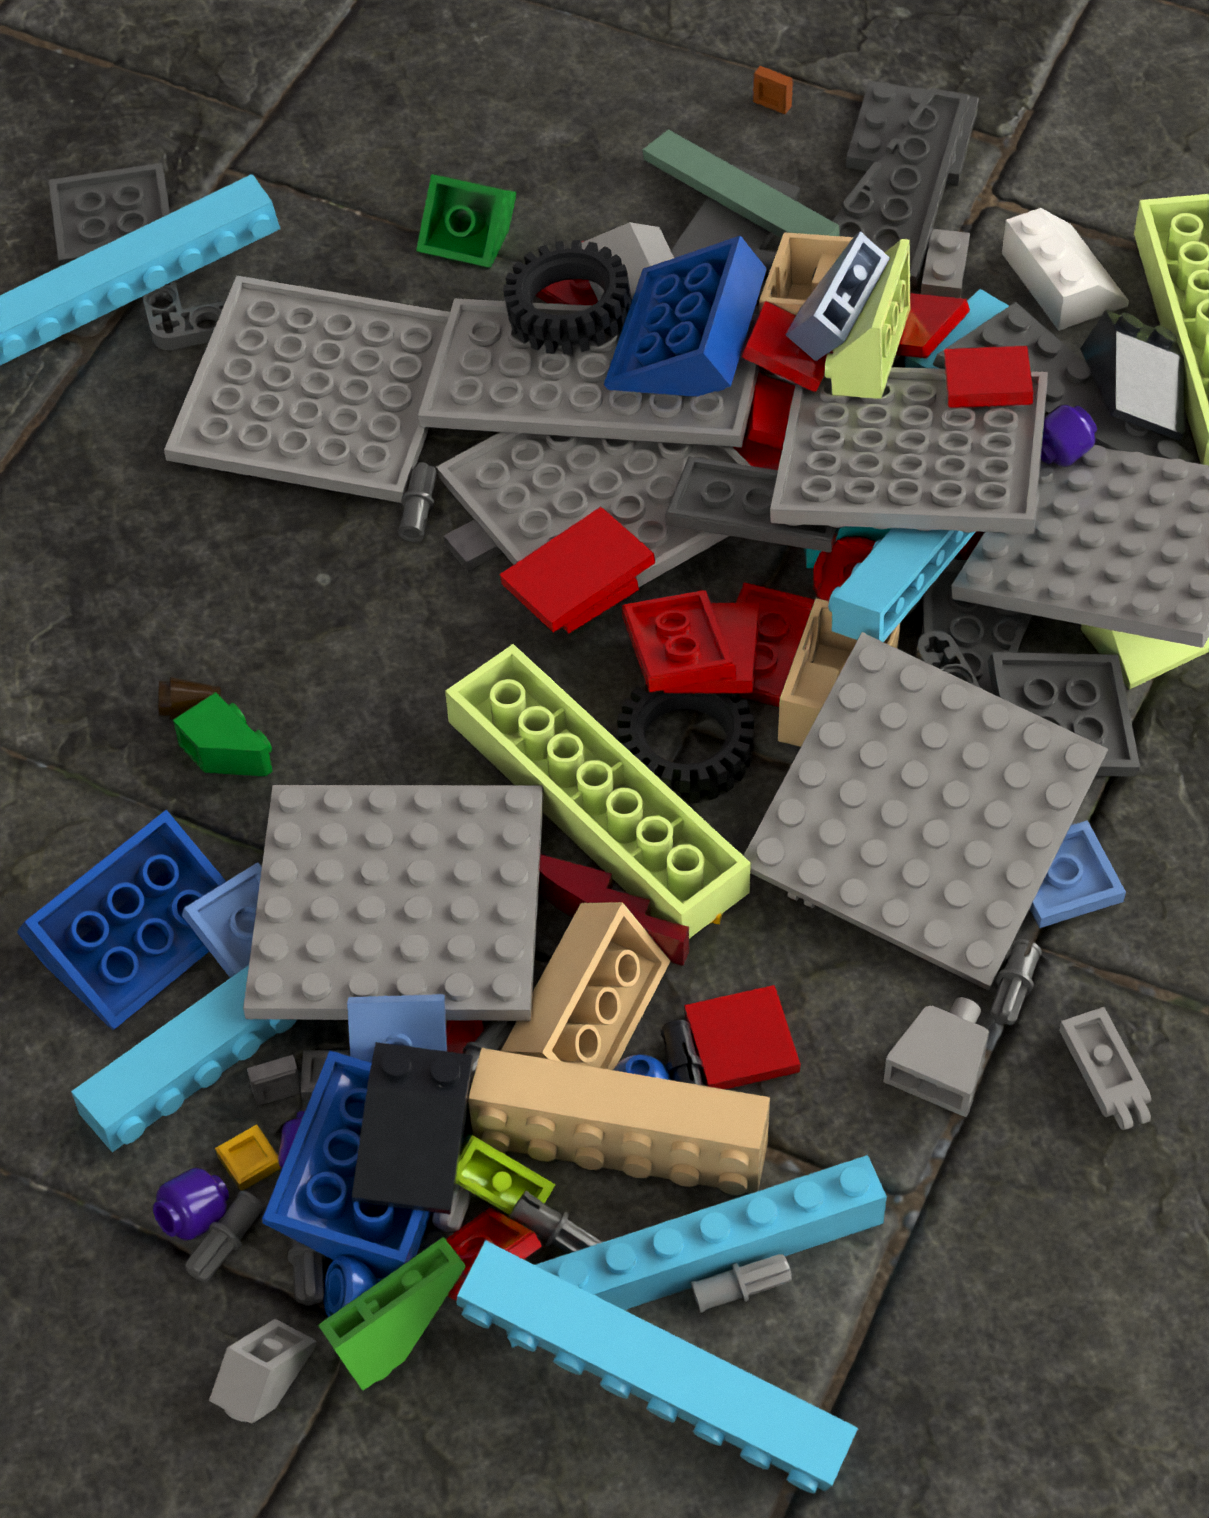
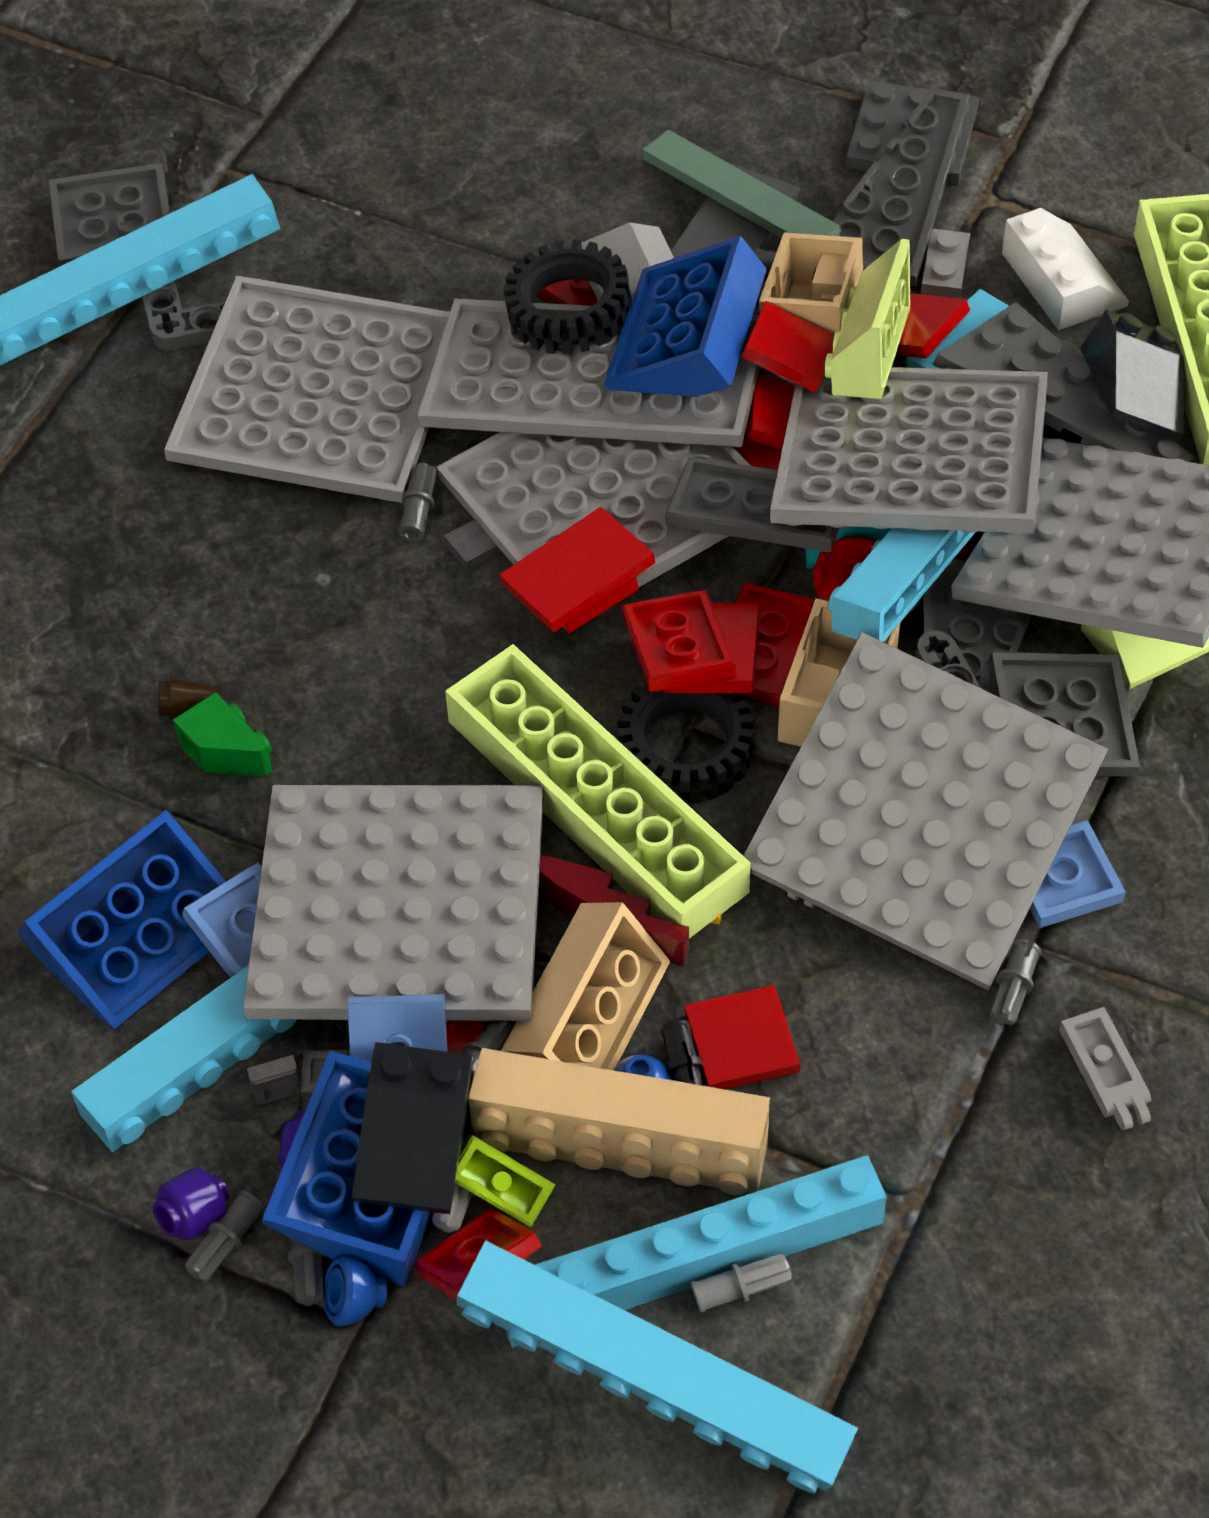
light grey slope [209,1319,317,1424] -> none
yellow tile [215,1124,281,1191] -> none
bright green slope [318,1237,466,1391] -> none
green slope [416,174,517,268] -> none
dark grey axle [509,1190,602,1254] -> none
dark orange tile [753,66,793,114] -> none
sand blue slope [786,232,890,361] -> none
light grey torso [883,997,989,1118] -> none
red tile [944,346,1033,408] -> none
dark purple head [1041,405,1097,467] -> none

